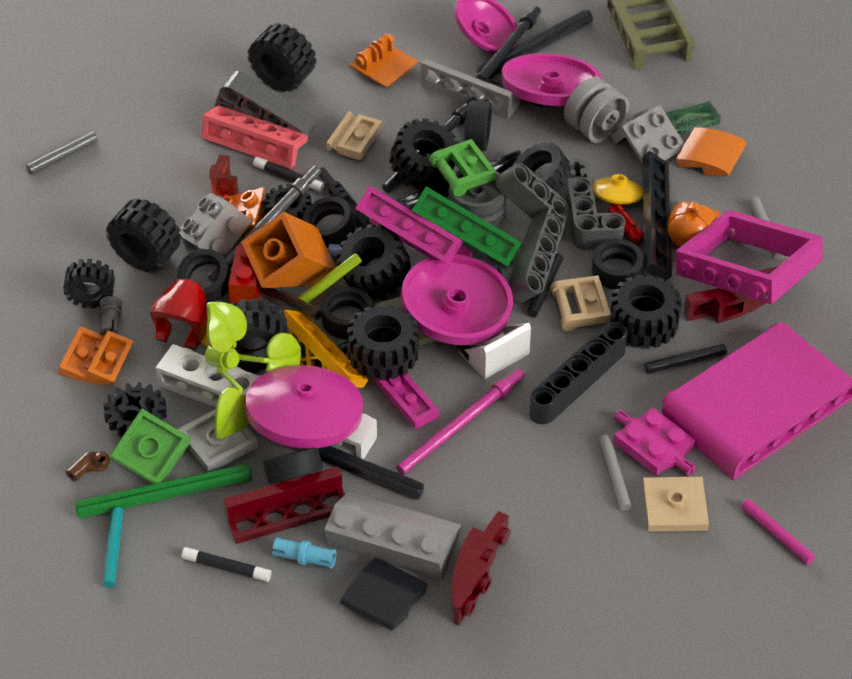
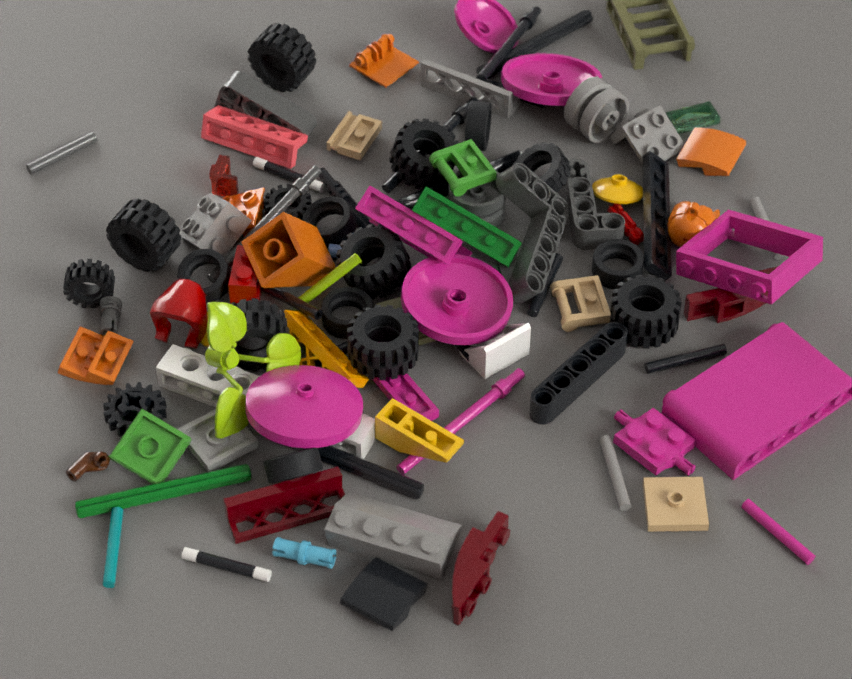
none -> yellow slope [375,398,464,463]

